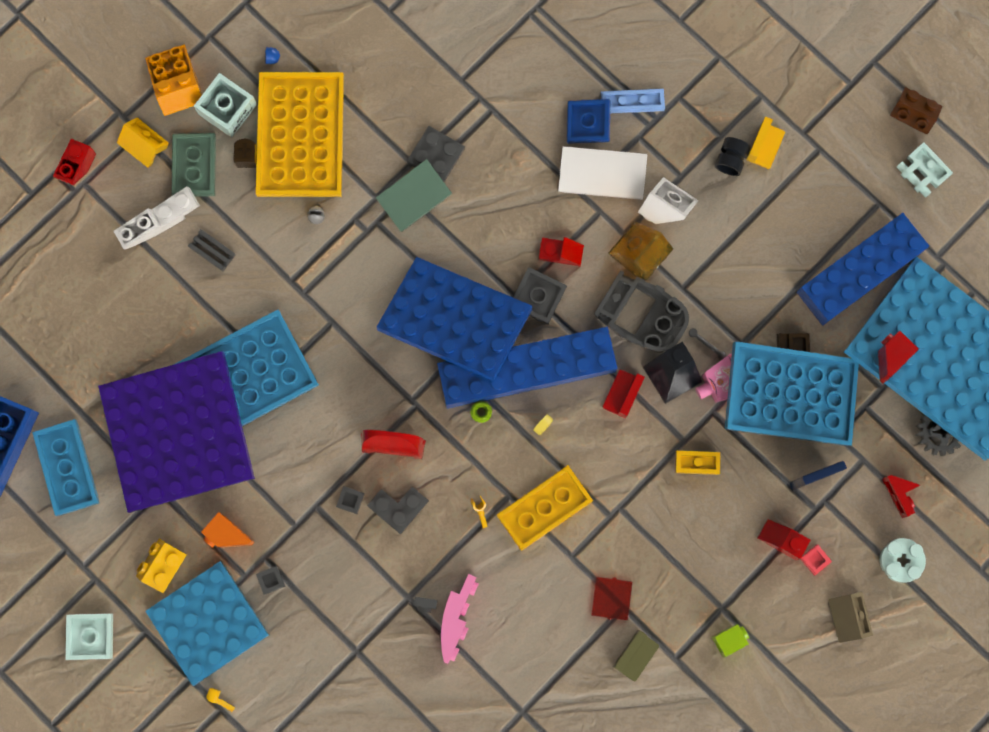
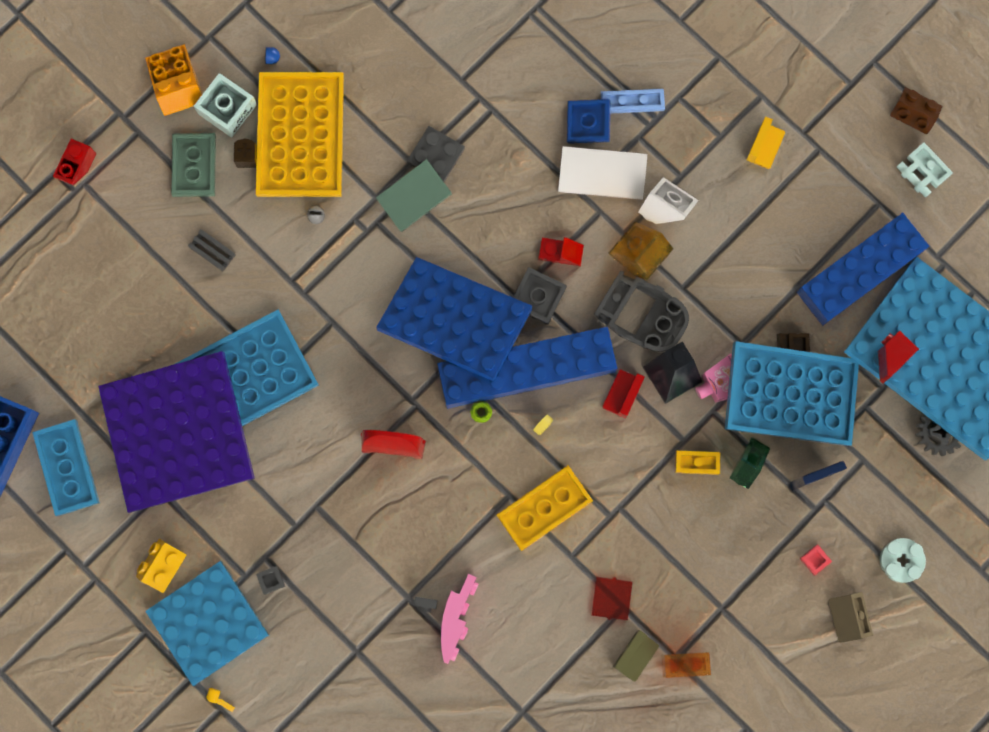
light aqua plate [66,614,113,660] -> none
white slope [114,186,200,250] -> none
yellow panel [117,117,169,168] -> none
orange slope [201,512,255,548] -> none
dark grey plate [336,486,365,515] -> none
dark grey plate [367,487,429,535] -> none
yellow hand [470,496,488,528] -> none
dark grey hinge [689,328,726,360] -> none
lime brick [712,624,749,657] -> none
black wheel [715,137,751,176] -> none
red slope [757,519,811,560] -> none
red slope [882,475,920,518] -> none
none -> clear orange brick [661,652,711,678]
none -> clear green slope [730,437,770,489]

